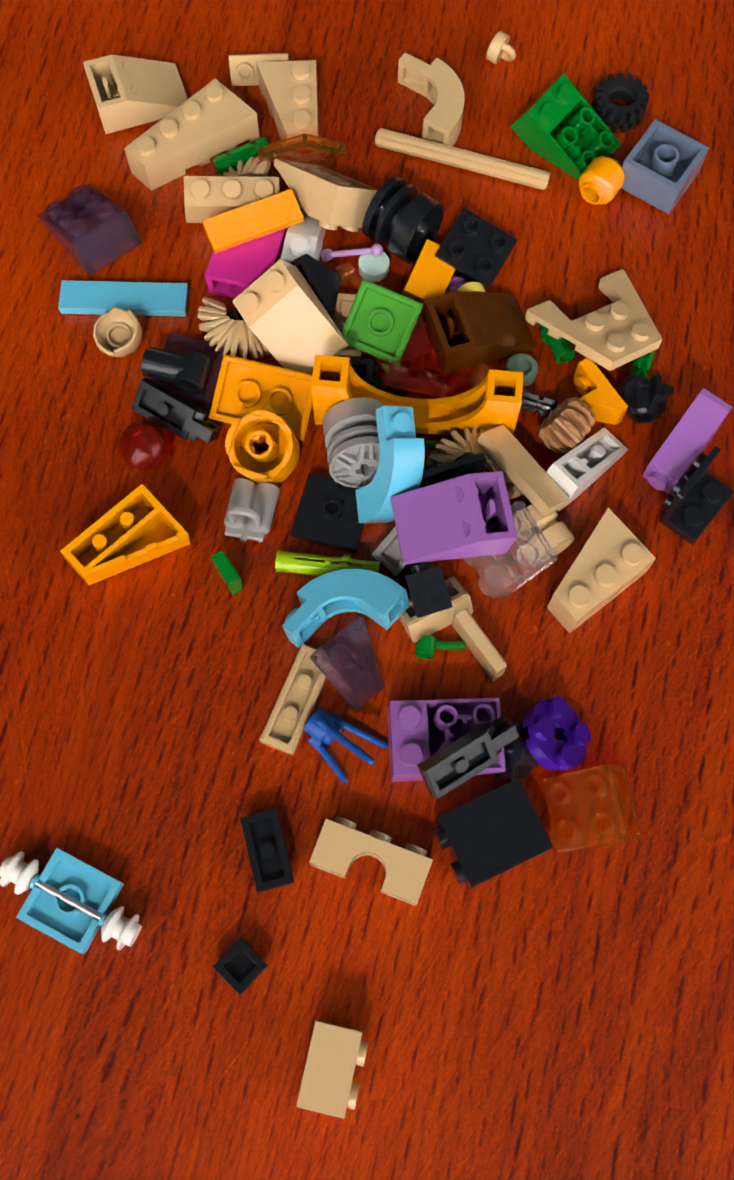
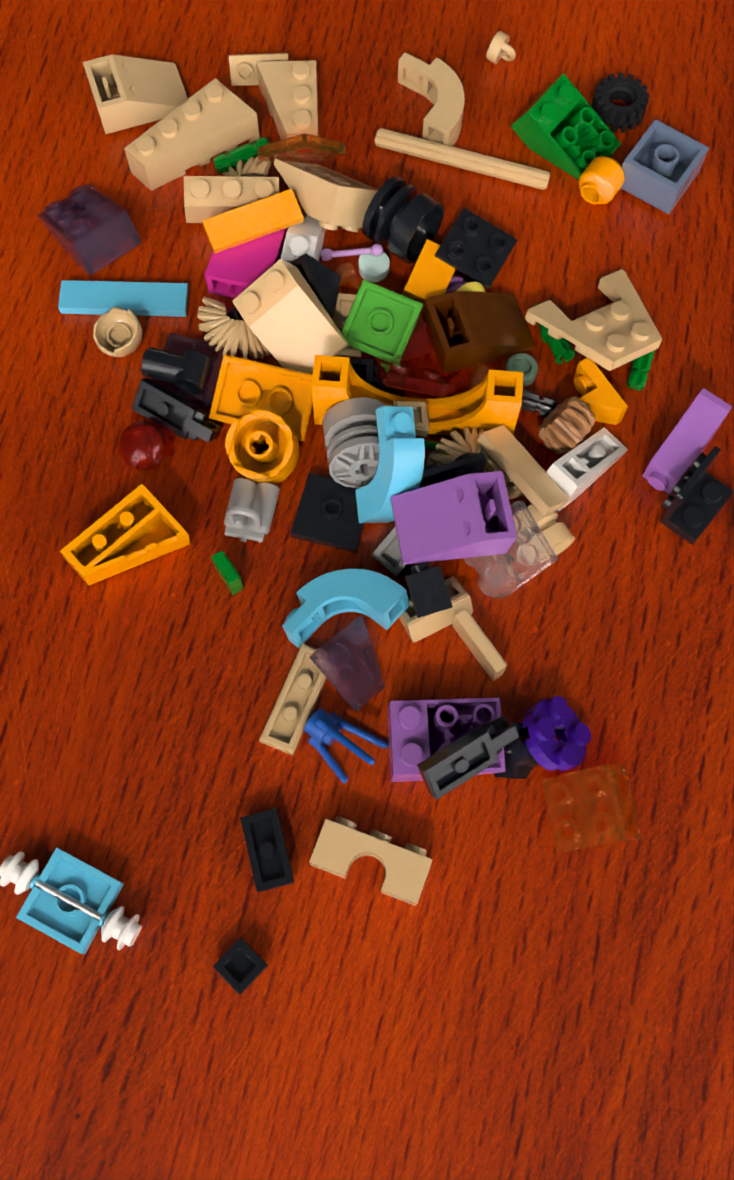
lime pin [275,550,381,576] -> none
tan brick [296,1019,369,1119] -> none
green hand [414,635,465,660] -> none
black brick [433,778,553,890] -> none
tan wedge [547,507,656,633] -> none
black piece [620,374,674,424] -> none
none -> tan tile [391,401,429,437]

